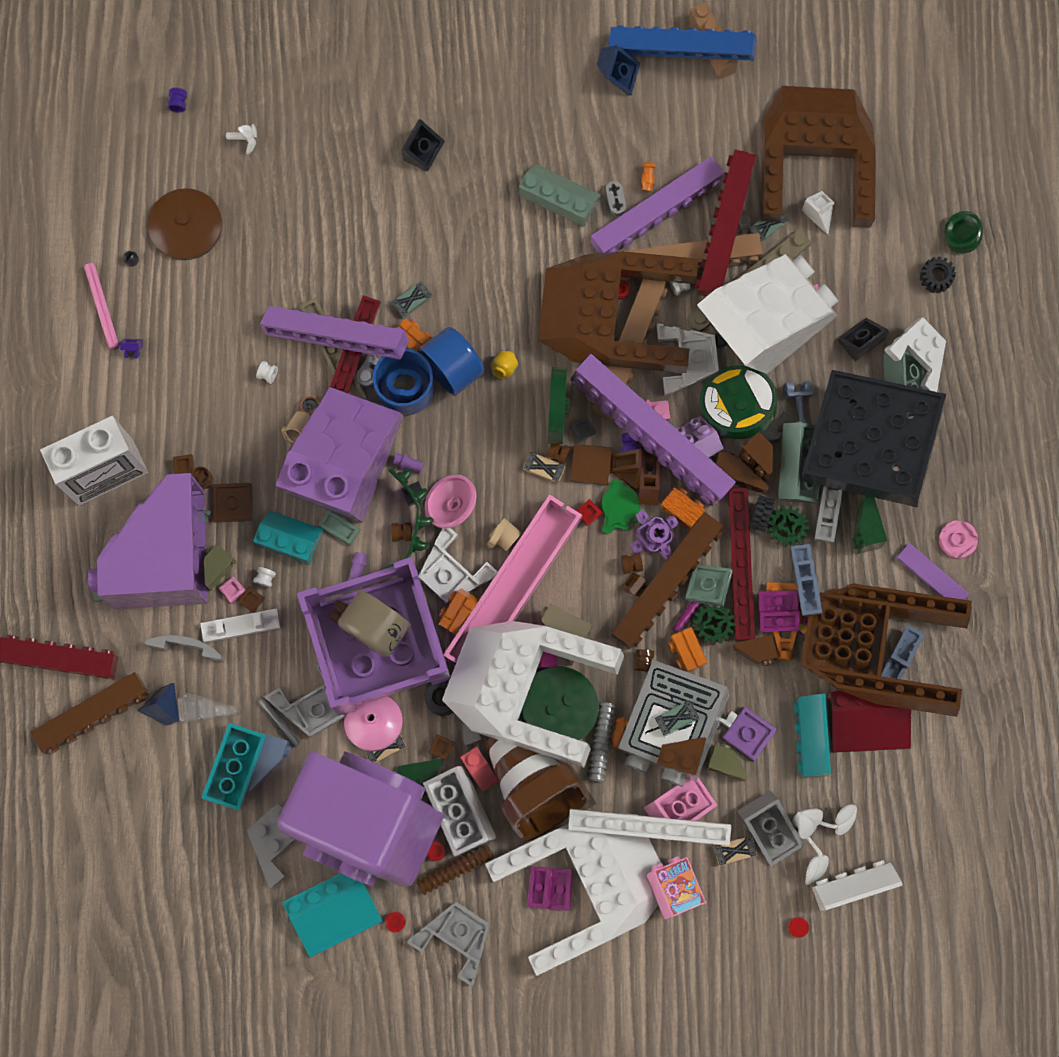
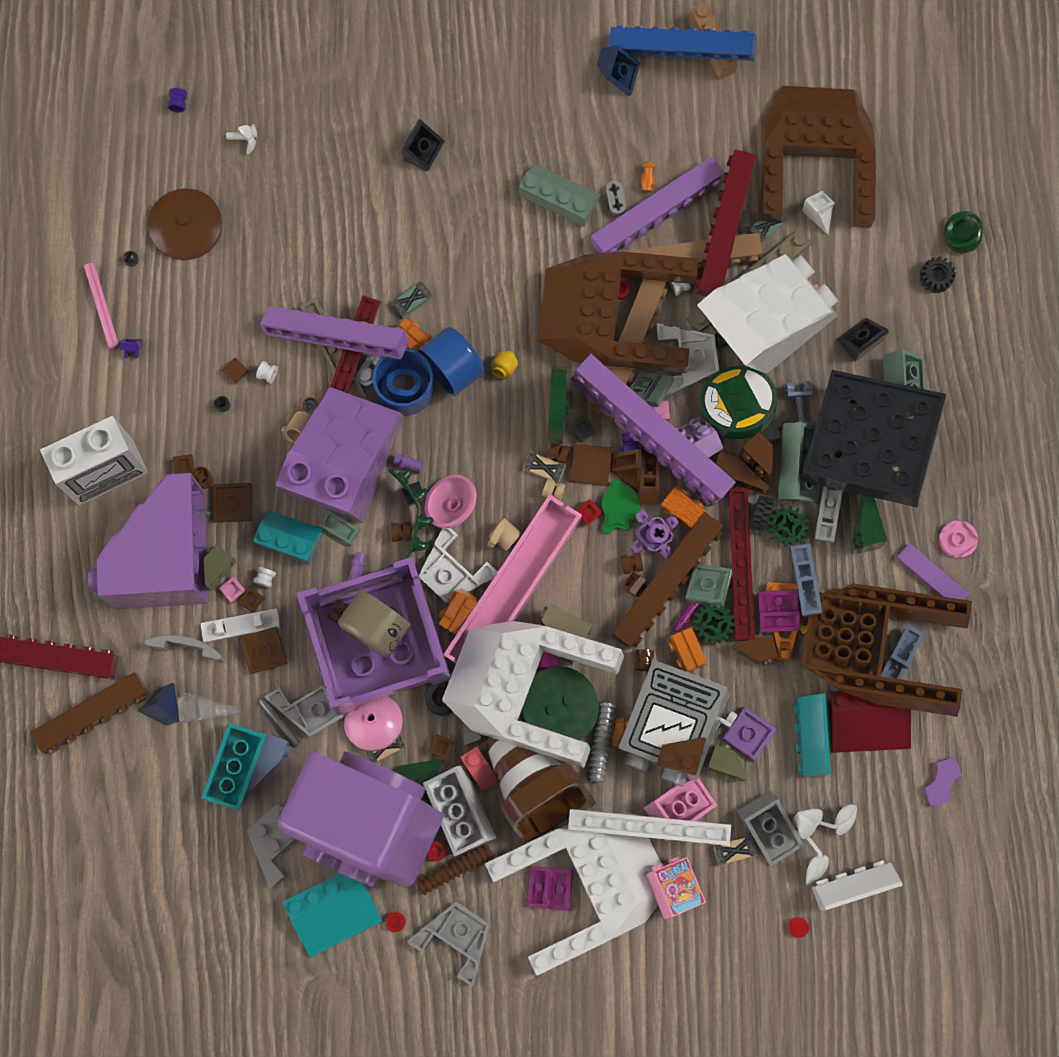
tile [654,700,700,737] -> none
white wing [884,317,946,392] -> none
none -> black hinge [214,396,230,413]
none -> reddish brown tile [222,358,249,384]
none -> reddish brown tile [239,626,288,674]
none -> tan wheel [542,478,566,501]
none -> sand green tile [630,371,674,407]
none -> medium lavender tile [924,757,962,807]

